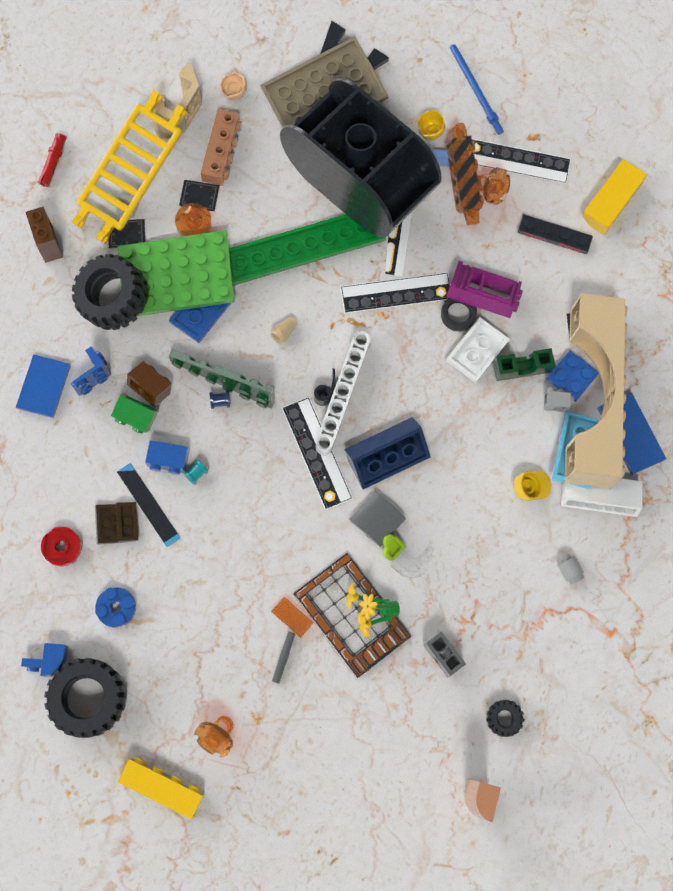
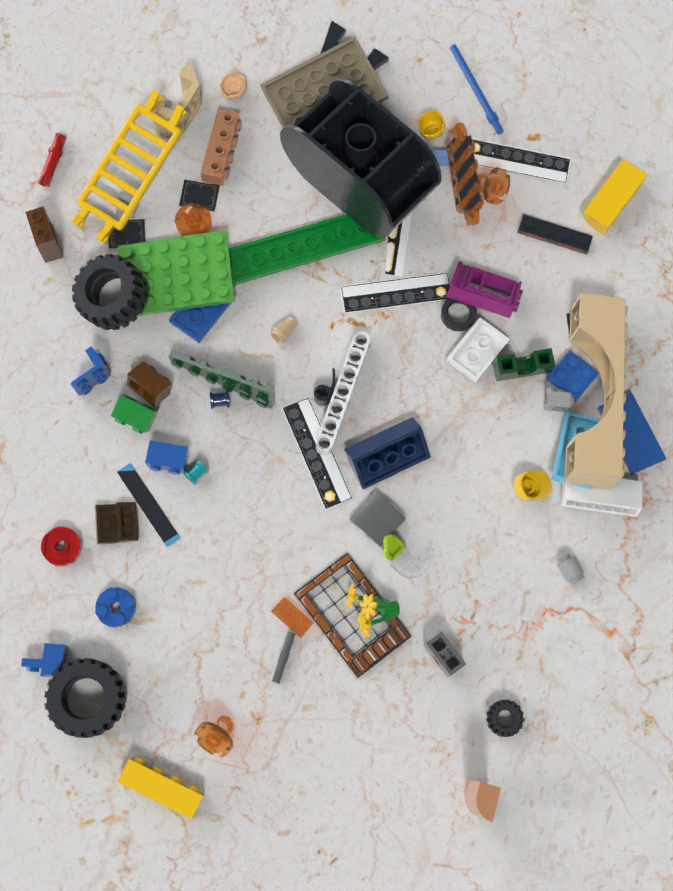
blue tile [16,354,71,418] -> none

